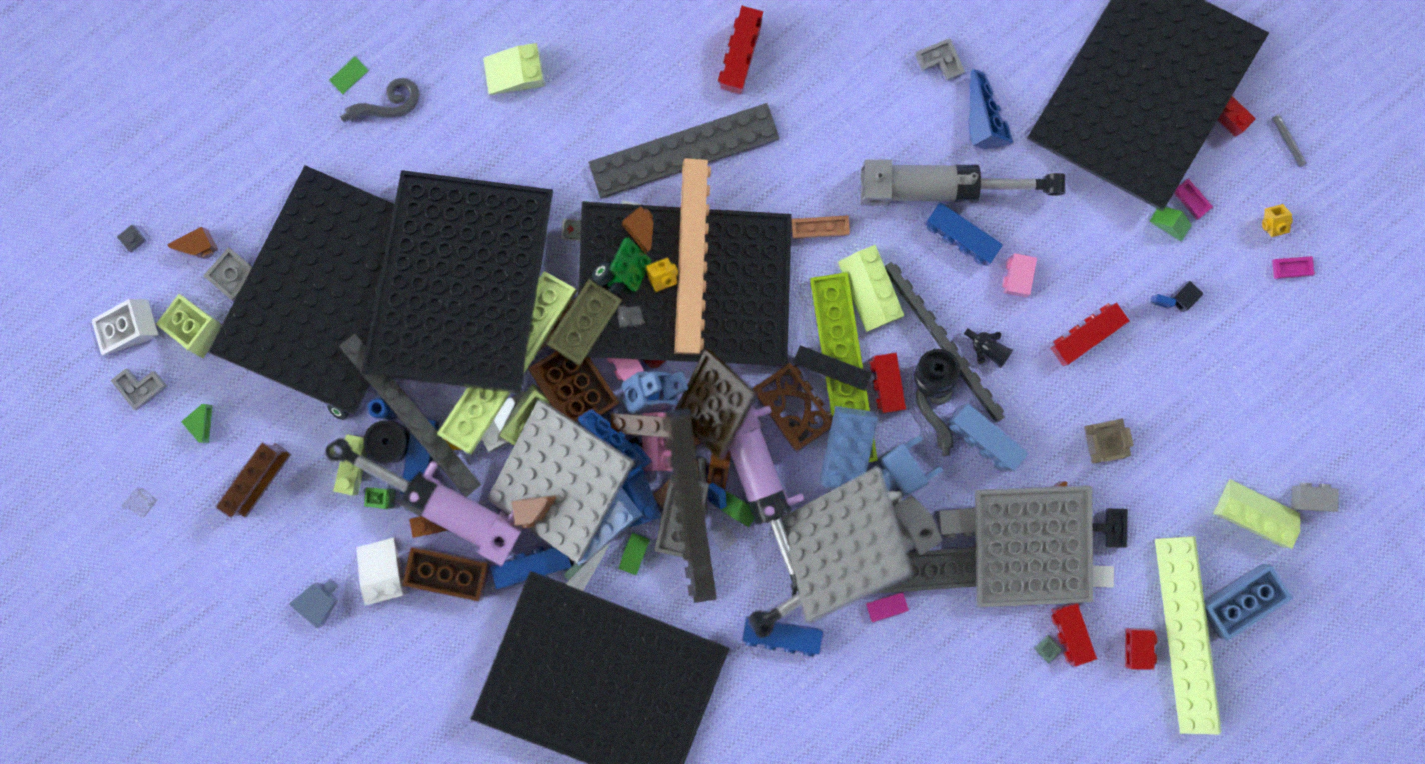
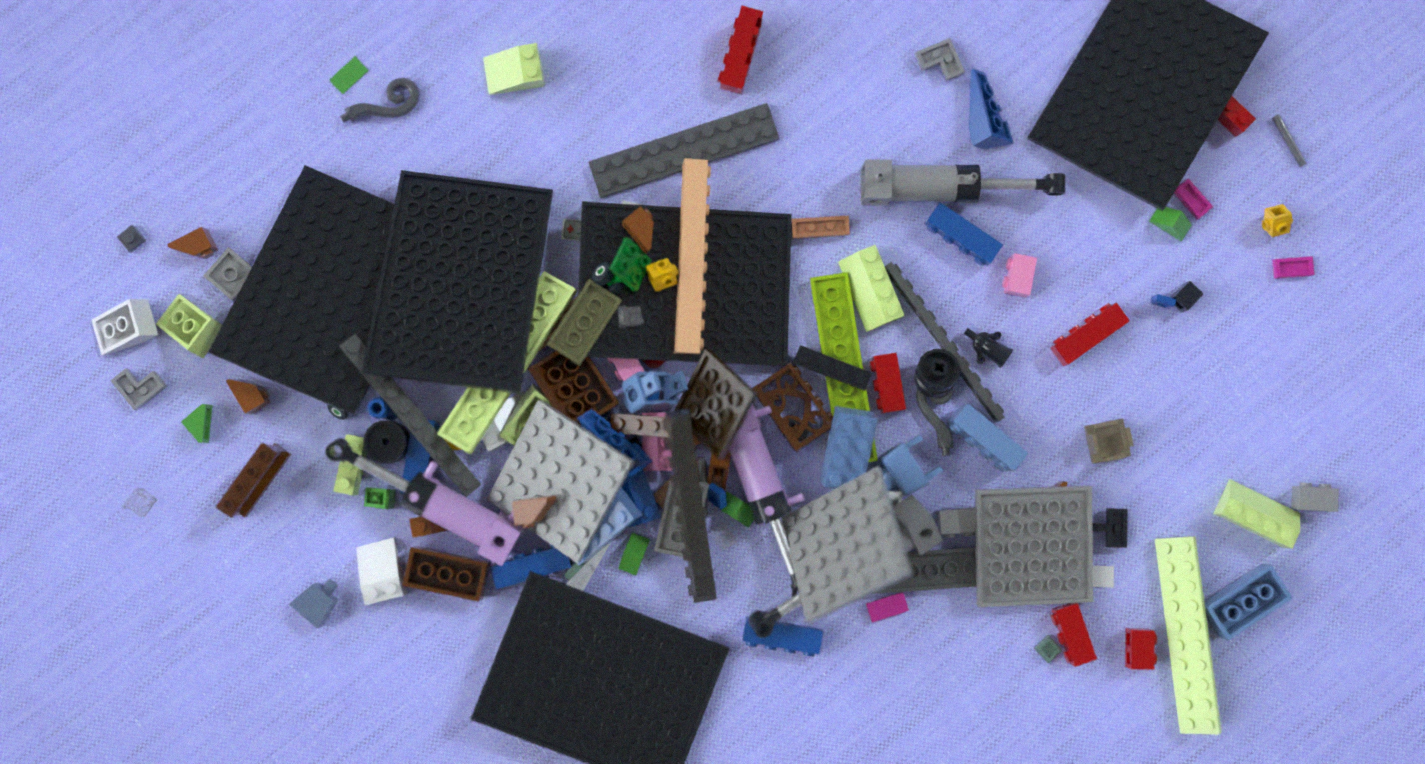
none -> dark orange slope [226,379,271,415]

